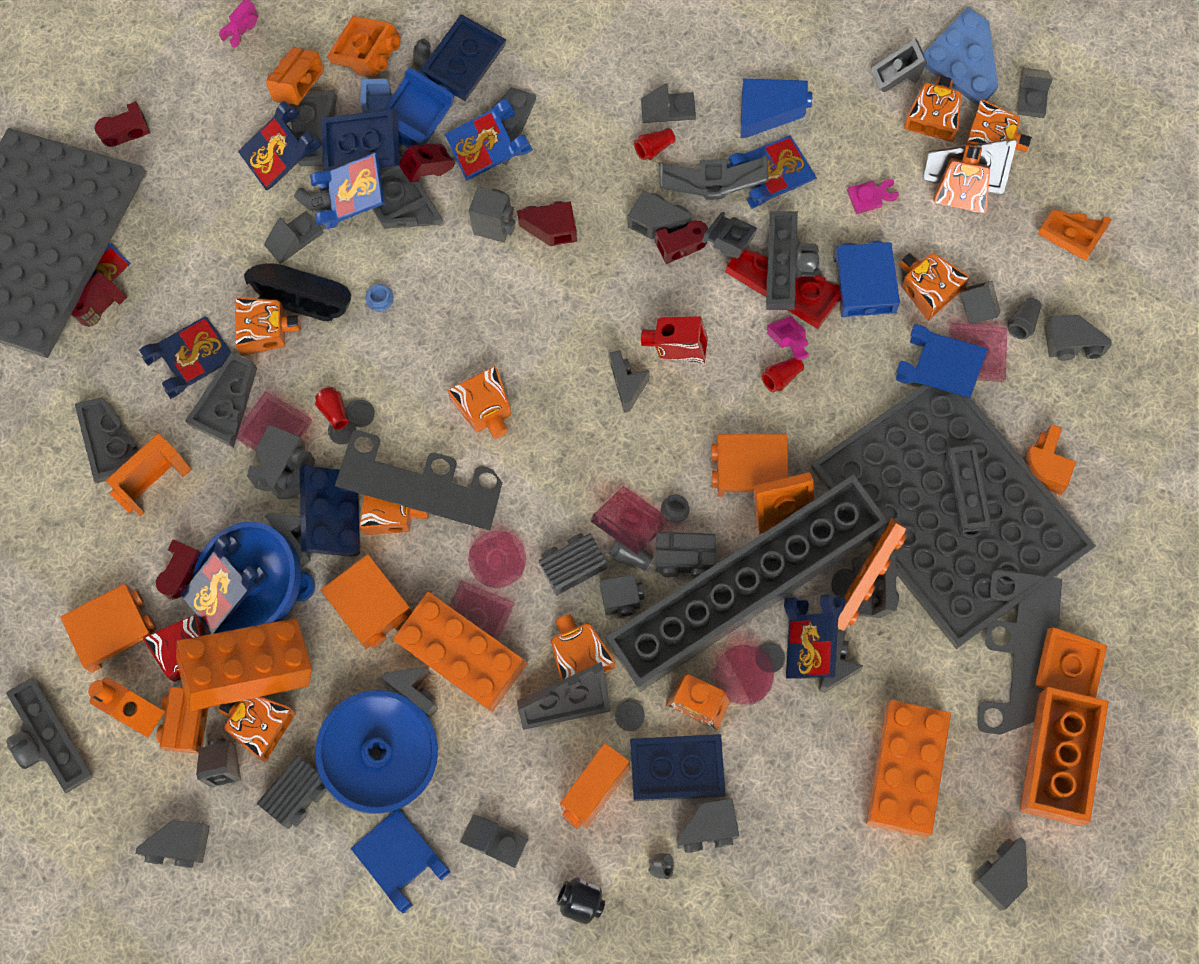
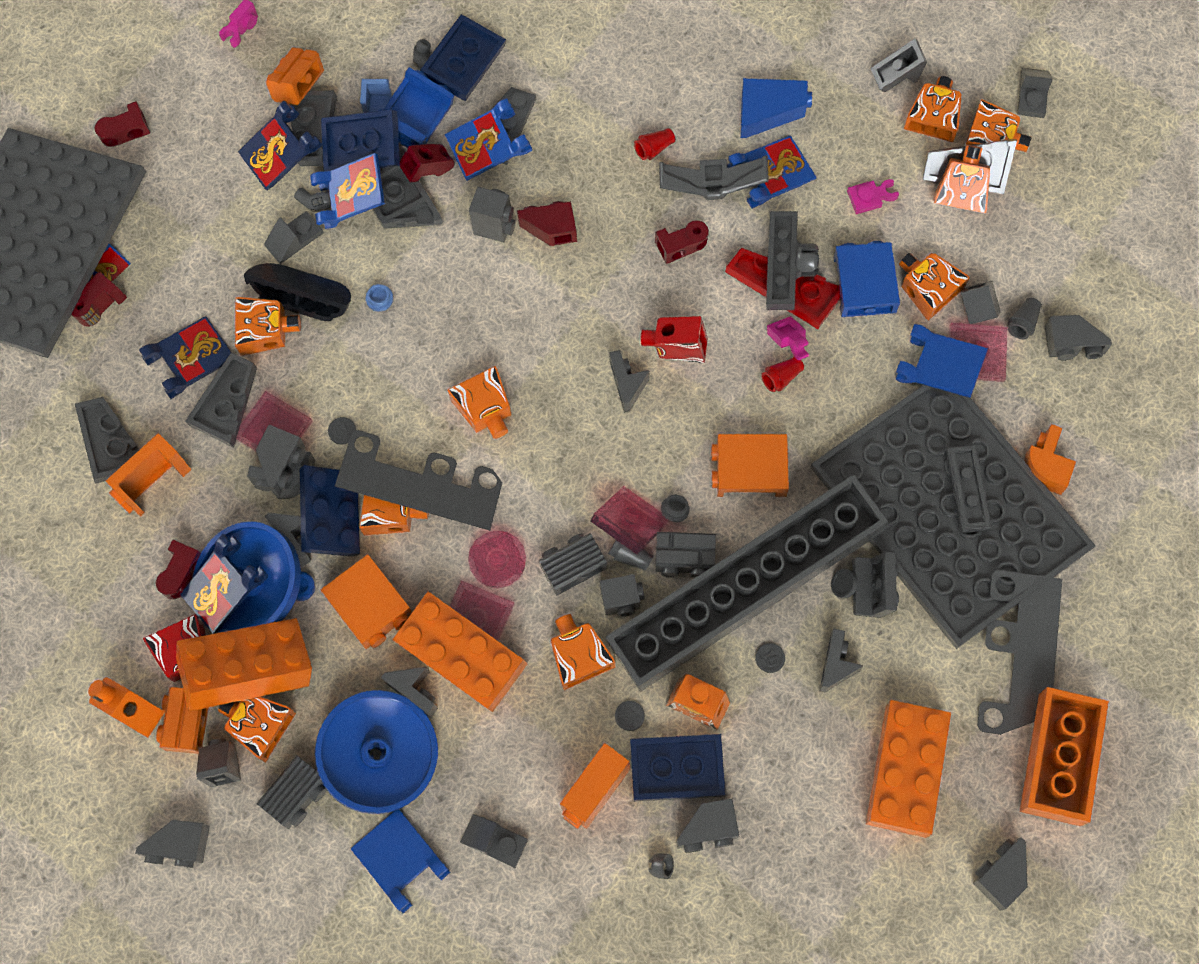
dark grey plate [6,677,93,794] -> none
orange panel [60,583,157,673] -> none
red cone [315,387,349,430] -> none
orange plate [327,16,401,78] -> none
dark grey piece [346,400,375,427] -> none
dark grey wing [517,662,611,730] -> none
black head [557,877,605,924] -> none
dark grey slope [627,190,692,239] -> none
dark grey slope [641,84,696,123] -> none
dark grey plate [702,212,757,259] -> none
clear pink tile [714,645,774,705] -> none
orange plate [753,472,814,534] -> none
dark blue flag [784,594,845,679] -> none
orange plate [838,518,906,631] -> none
medium blue plate [924,7,998,106] -> none
orange plate [1035,627,1107,698] -> none
orange wing [1037,210,1112,261] -> none

